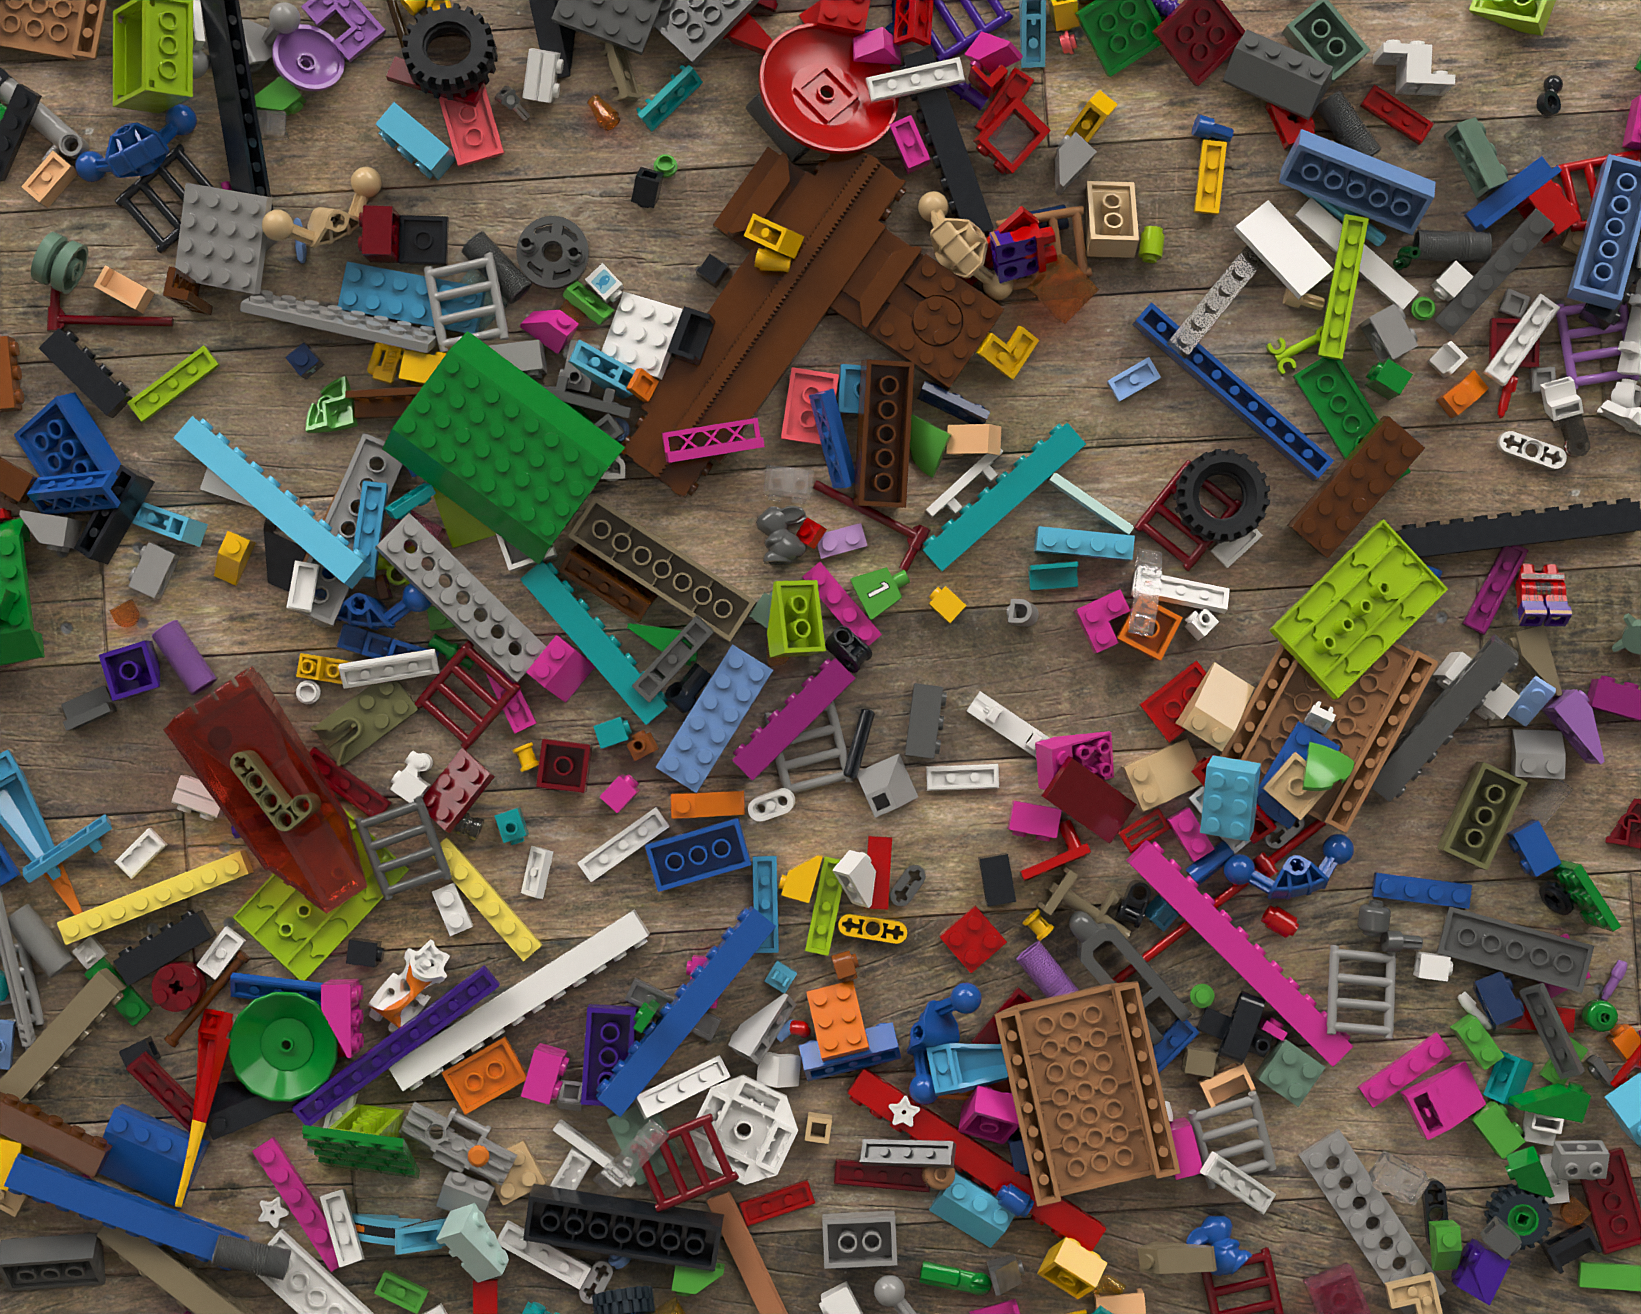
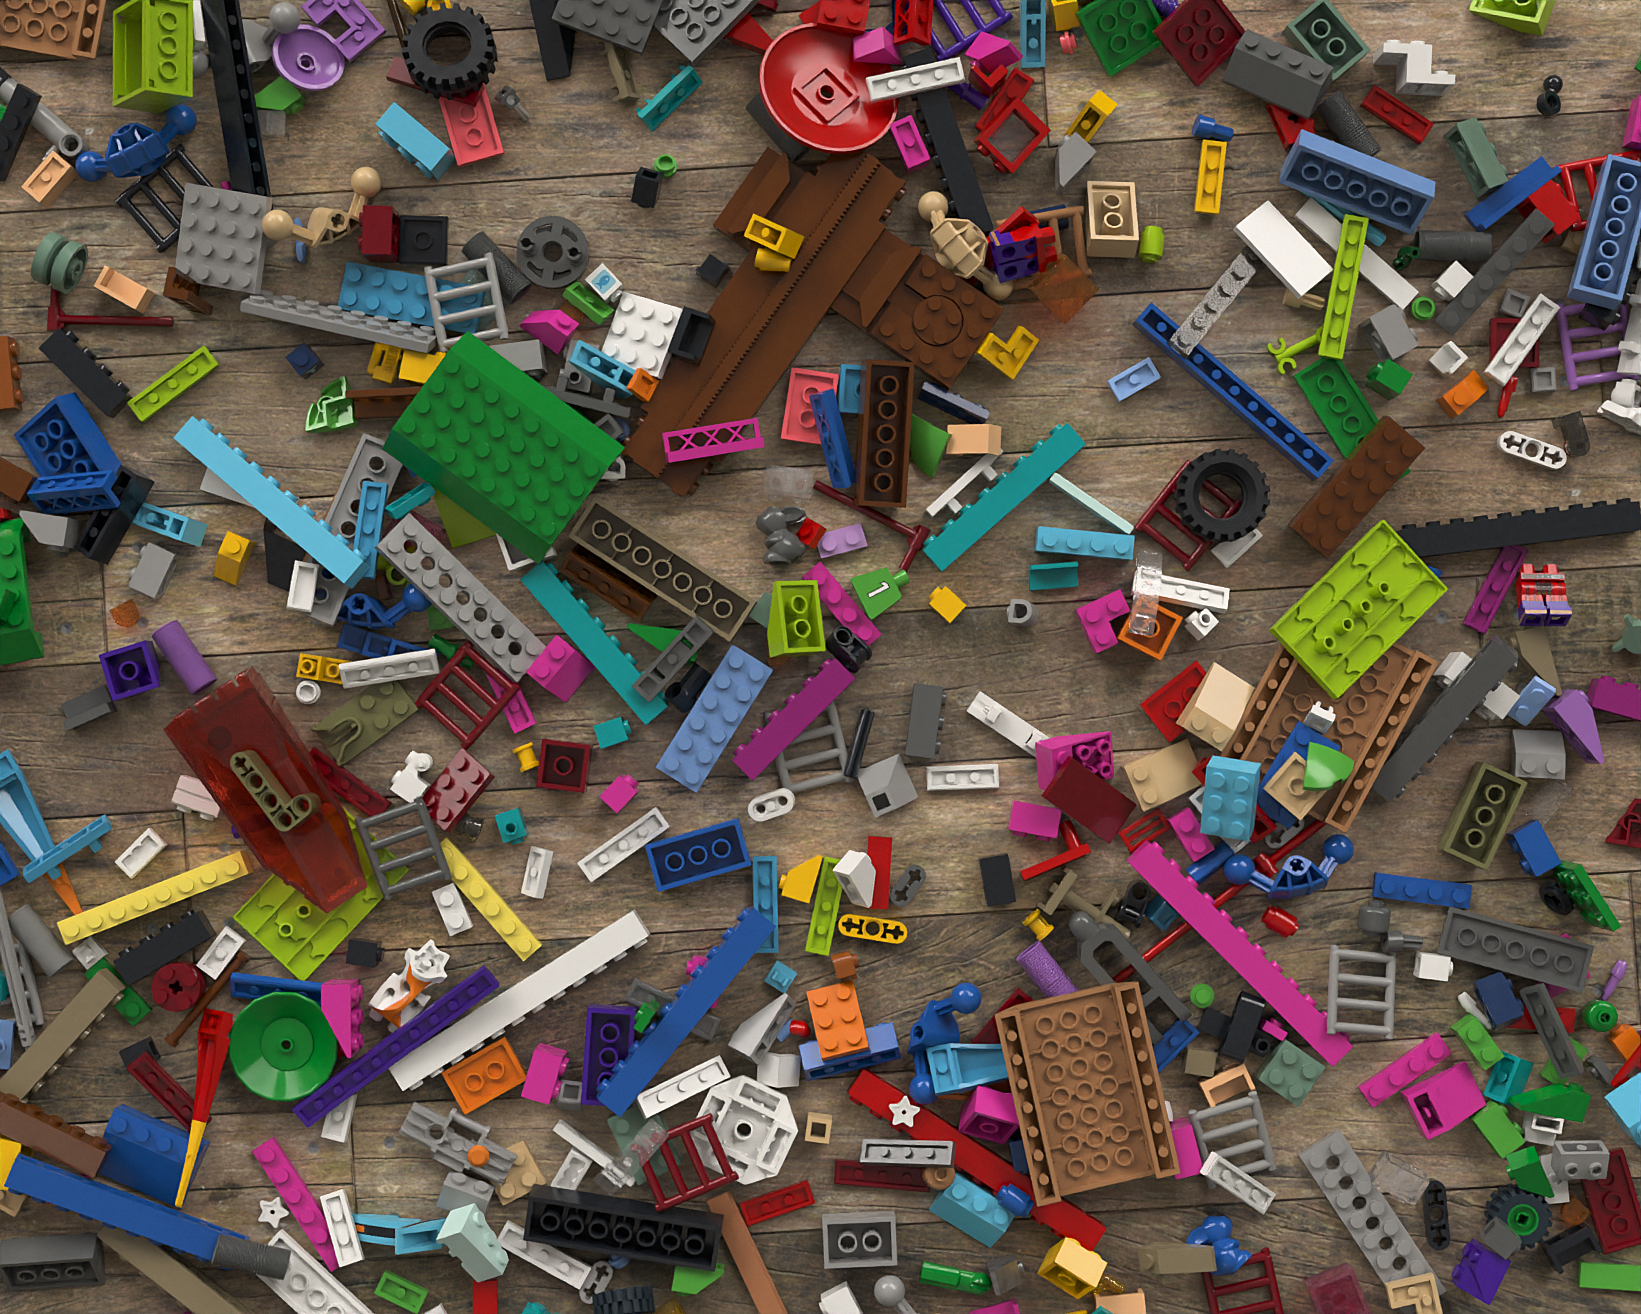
black wedge [206,1081,306,1140] -> none
green piece [302,1104,420,1179] -> none
white brick [522,48,564,103] -> none
clear orange cone [587,94,620,131] -> none
dark orange plate [626,730,659,761] -> none
orange slope [671,791,745,818] -> none
red plate [939,905,1007,973] -> none
bright green slope [1429,1220,1462,1271] -> none
white piece [1540,376,1584,421] -> none

